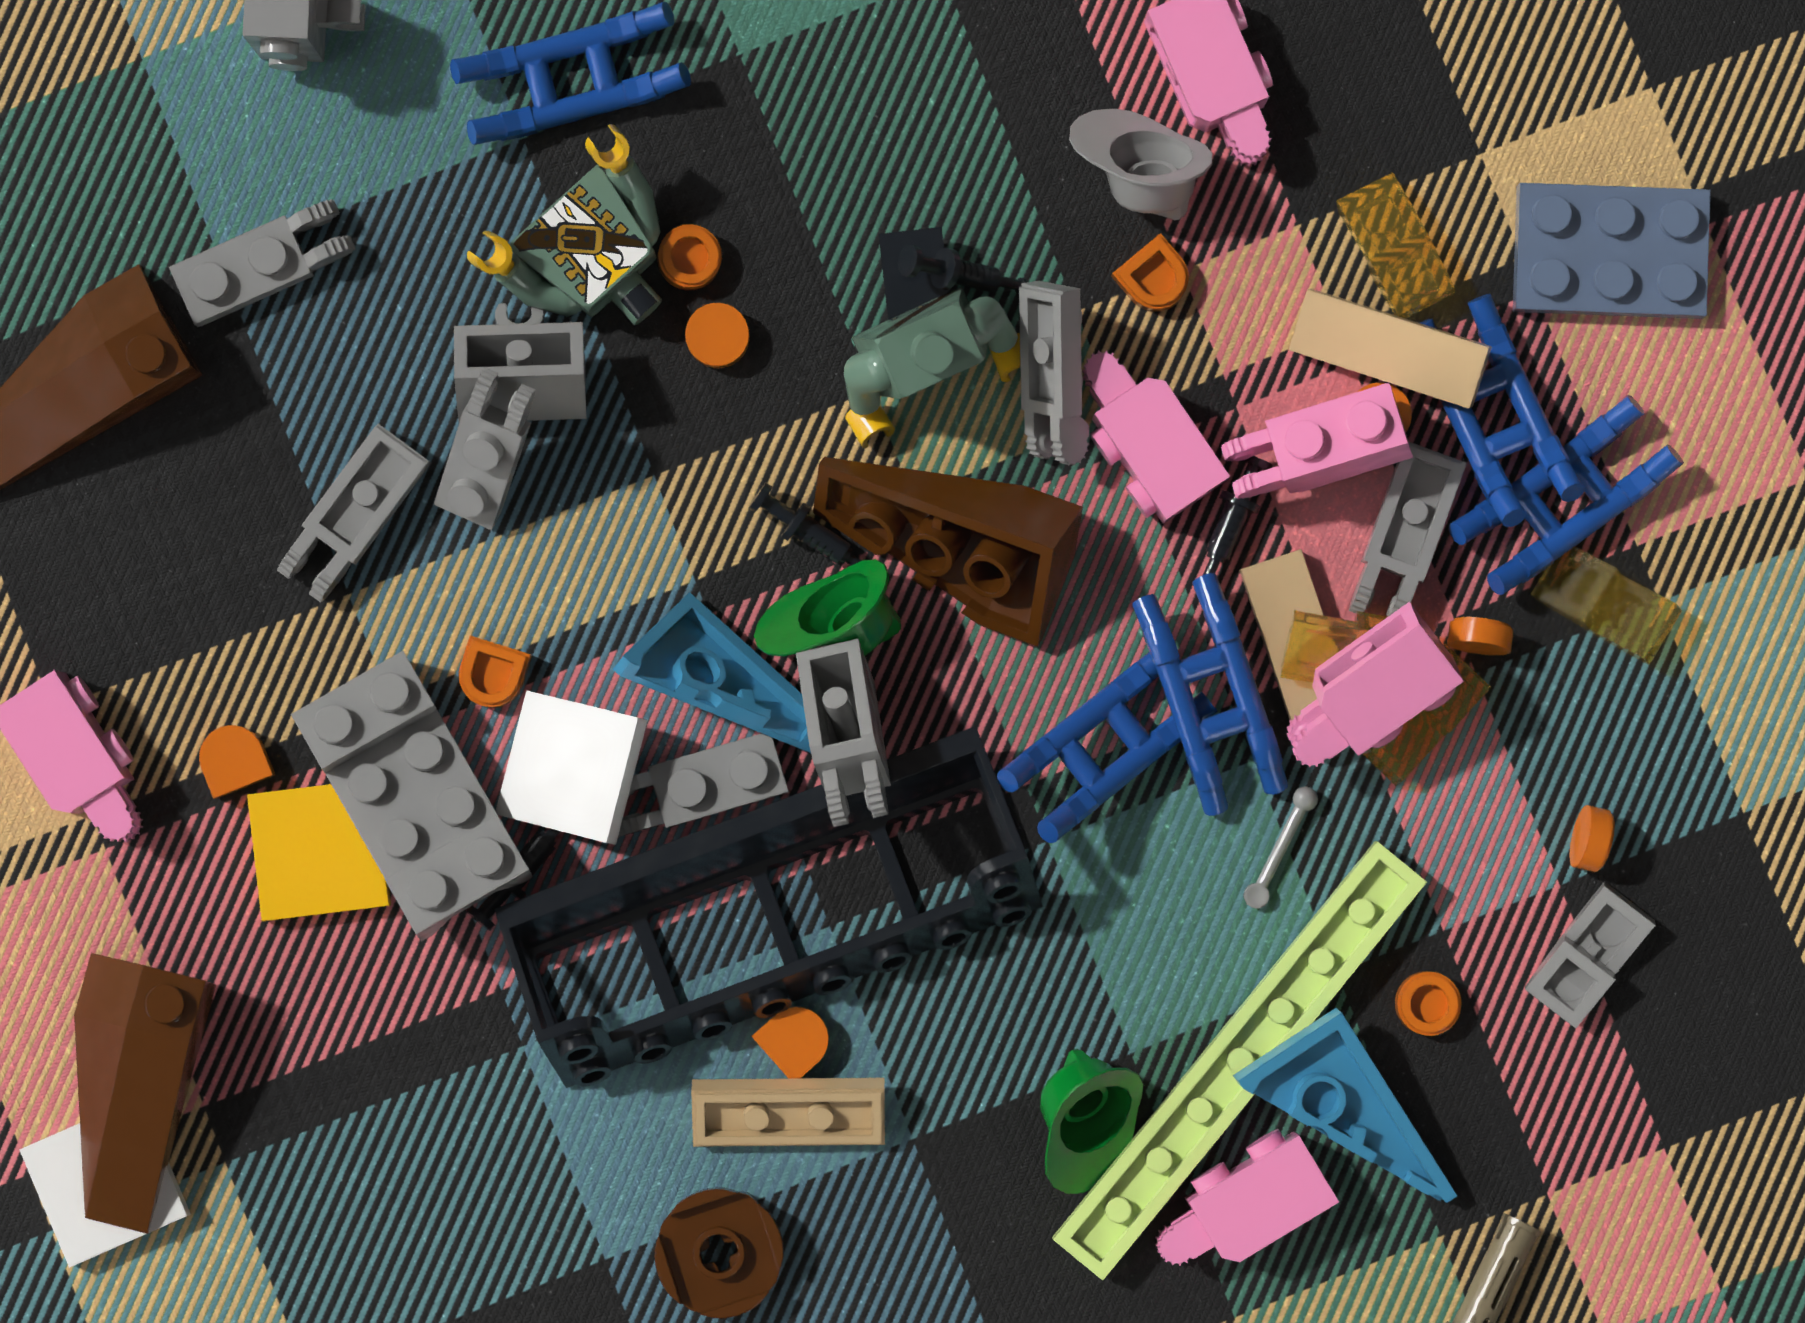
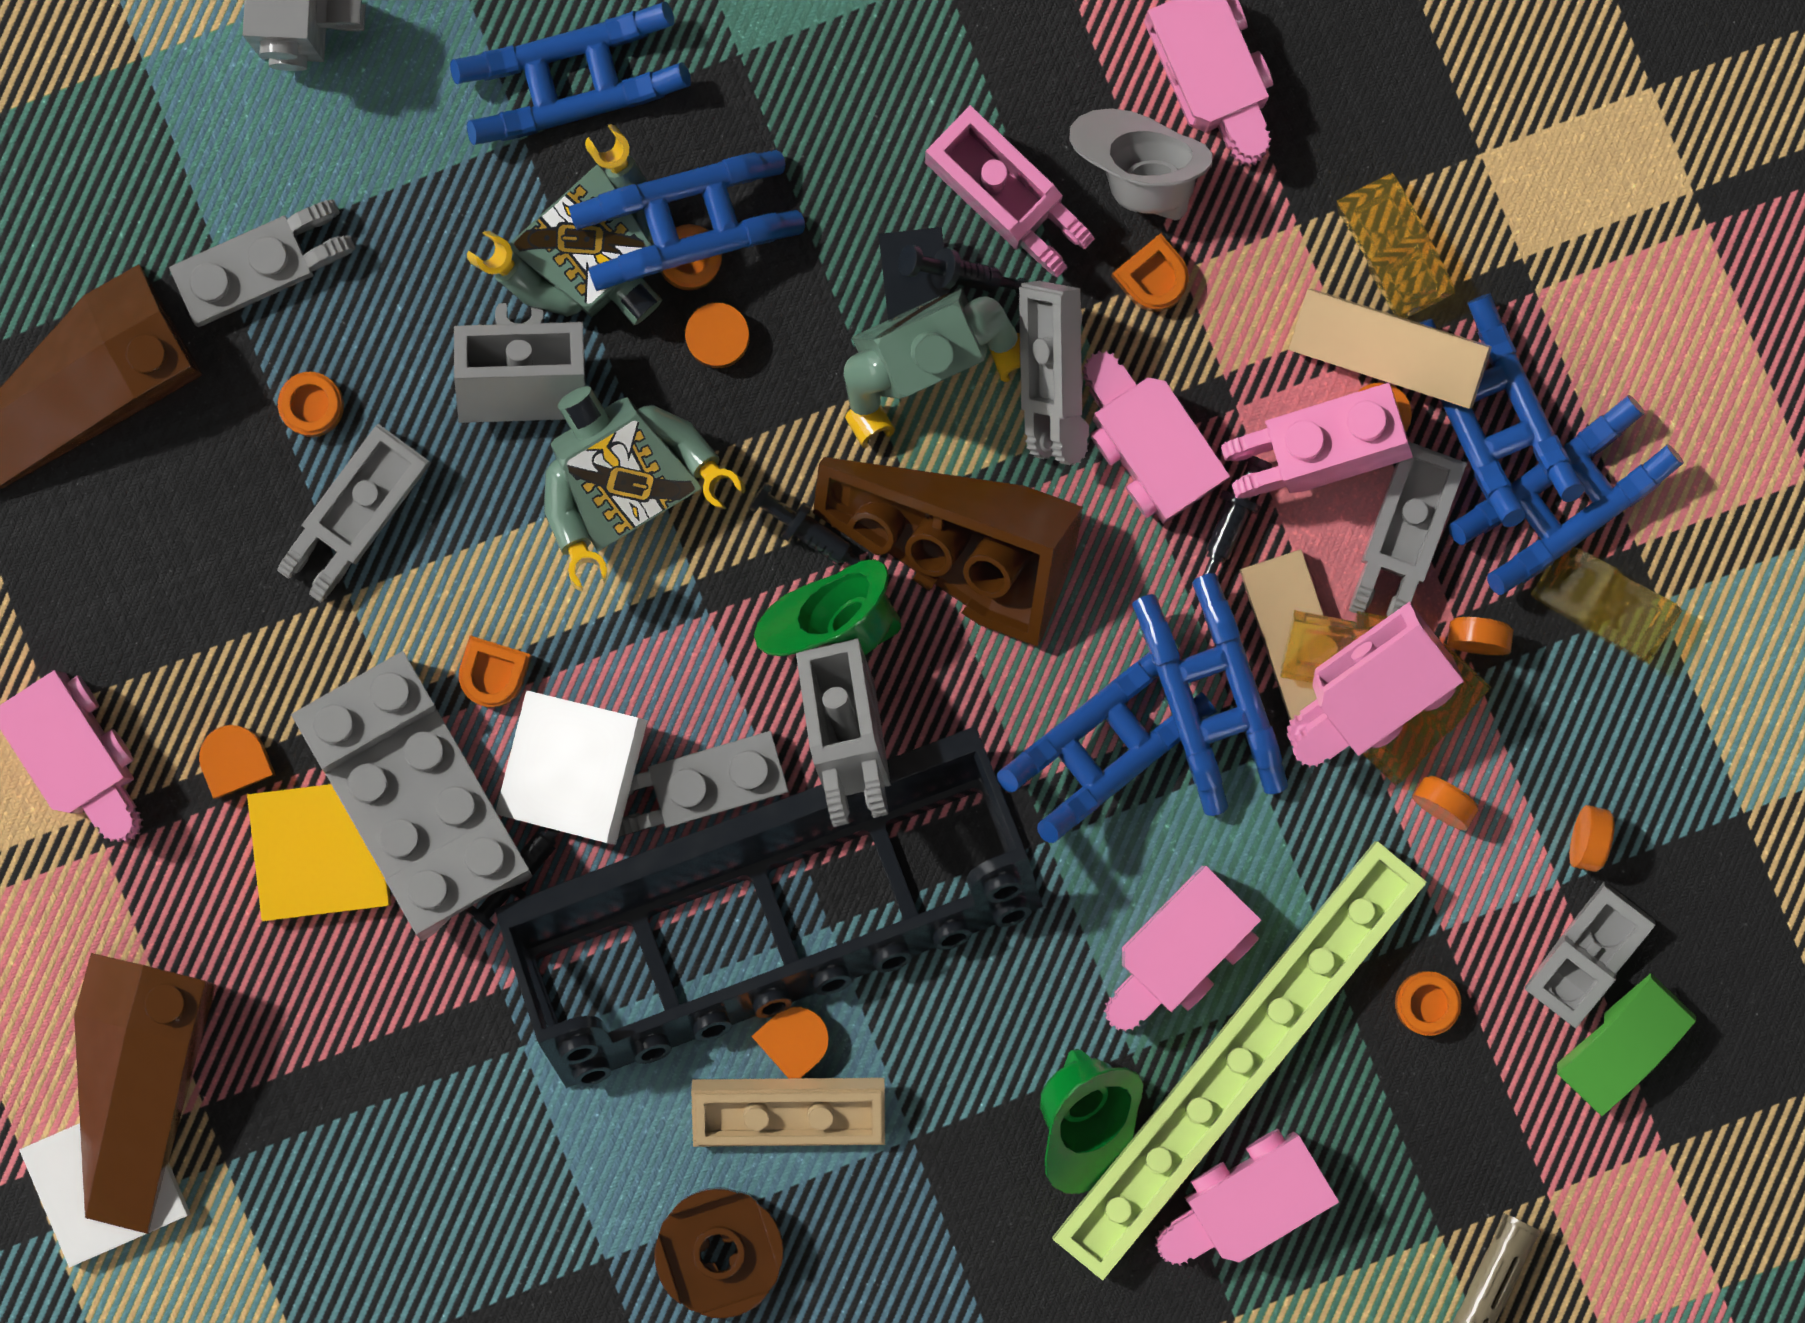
light grey hinge [434,367,536,530] -> none
dark azure wing [612,592,811,753] -> none
dark azure wing [1233,1008,1457,1203] -> none
light grey hinge [1243,786,1318,908] -> none
sand blue plate [1513,183,1710,319] -> none
none -> orange tile [278,372,344,437]
none -> torso [544,386,745,592]
none -> blue piece [569,150,805,291]
none -> bright pink hinge [925,105,1095,278]
none -> bright pink hinge [1104,866,1261,1032]
none -> orange tile [1412,776,1479,831]
none -> bright green slope [1557,973,1696,1116]

